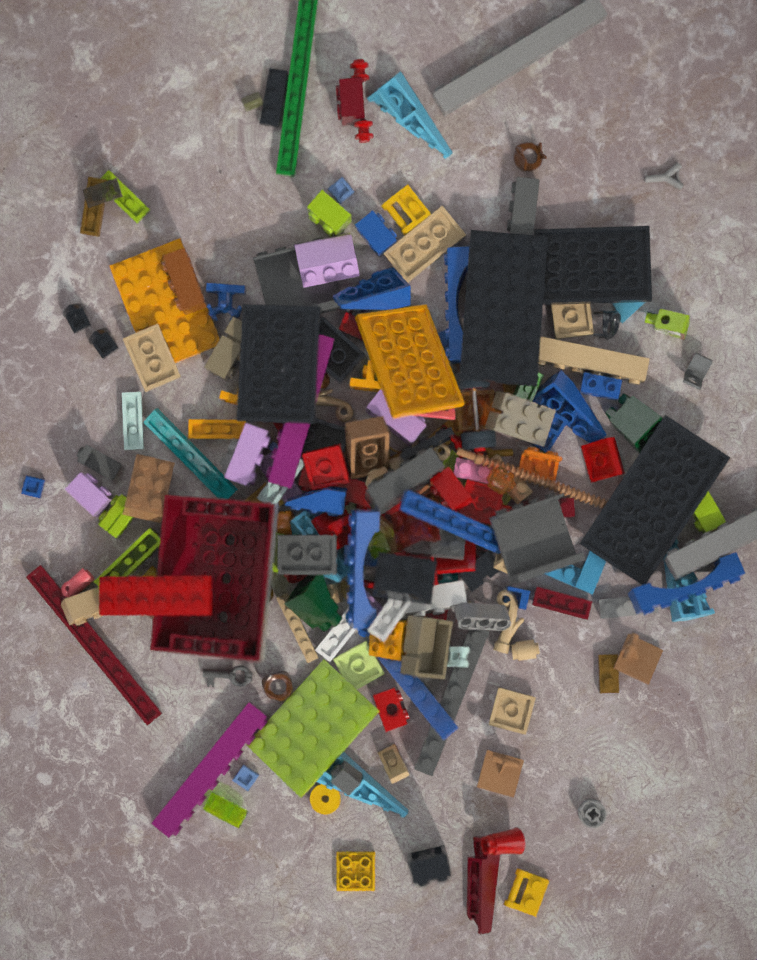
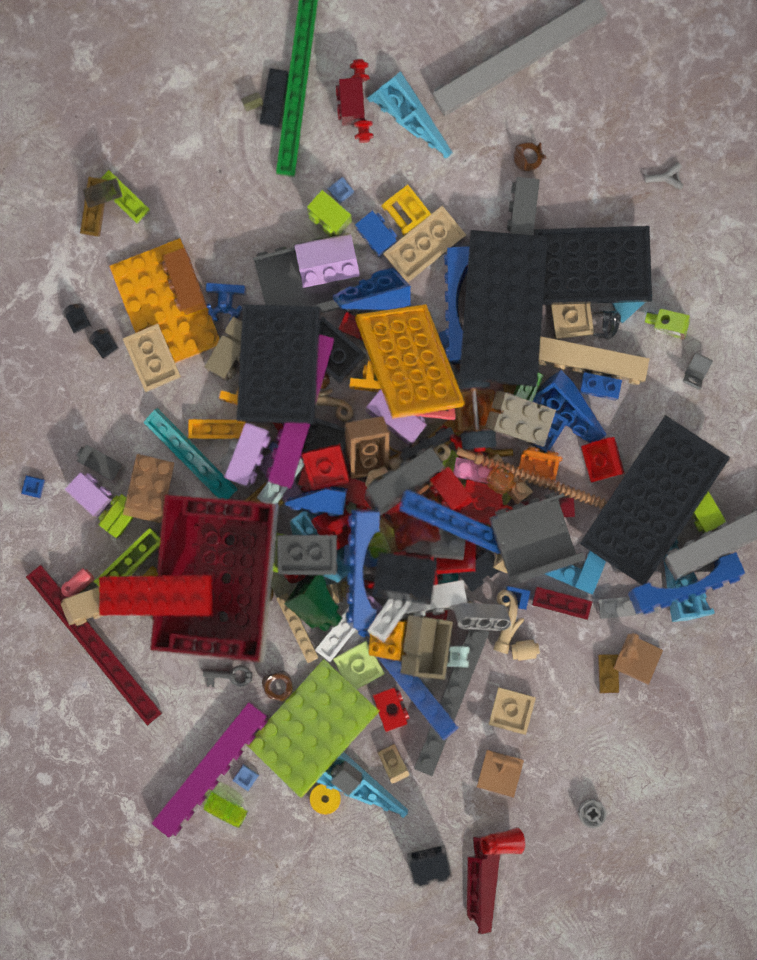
light aqua plate [122,392,144,450] -> none
orange head [276,511,295,535] -> none
yellow tile [336,851,375,891] -> none
yellow plate [503,868,549,917] -> none
hips [605,394,663,453] -> none

